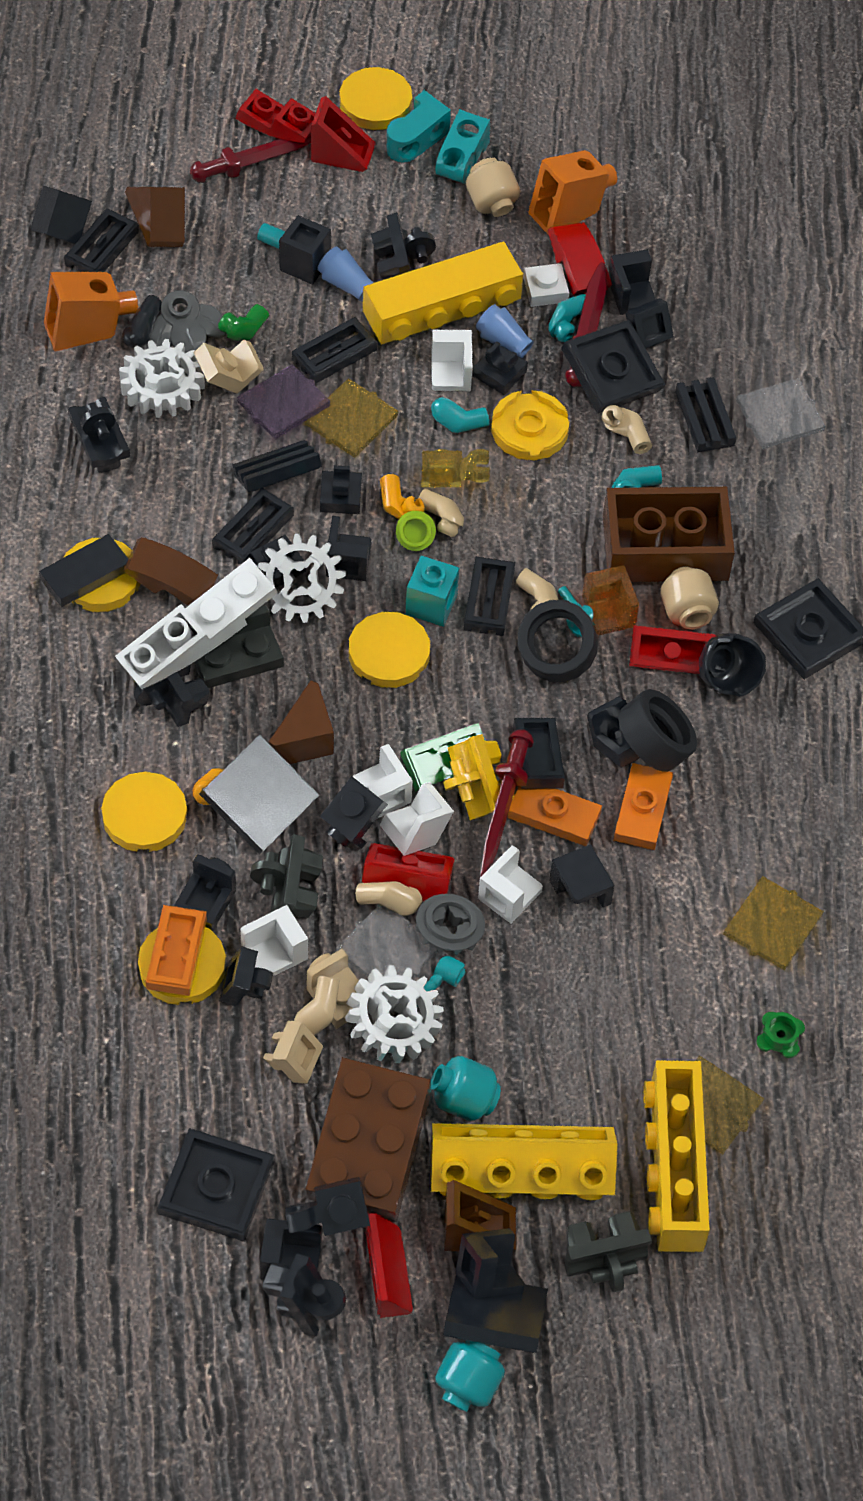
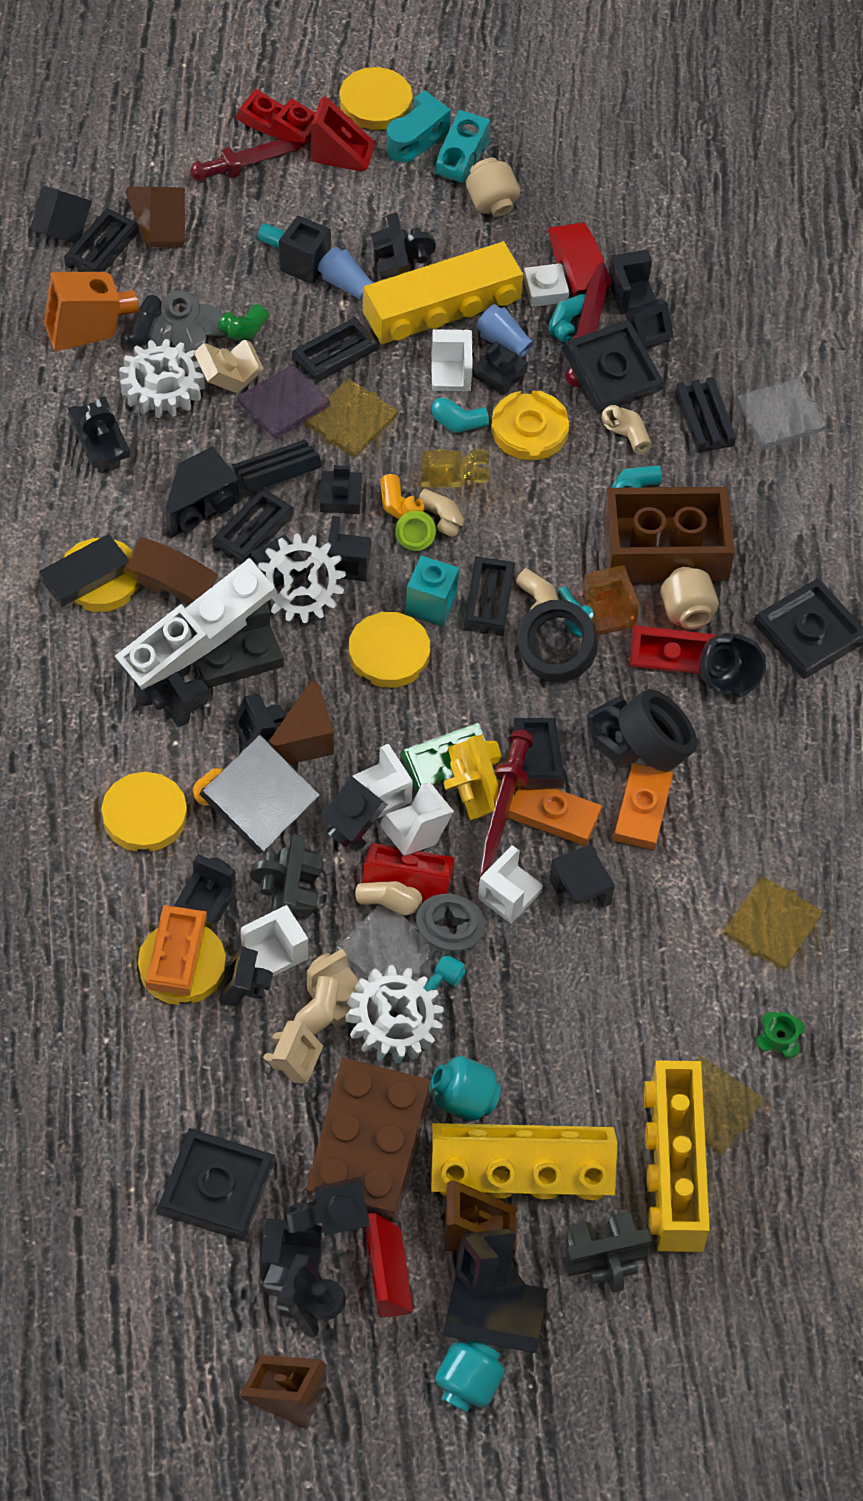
orange torso [528,150,618,235] -> none
none -> black slope [166,446,239,538]
none -> black tile [232,694,286,748]
none -> reddish brown slope [239,1355,327,1429]

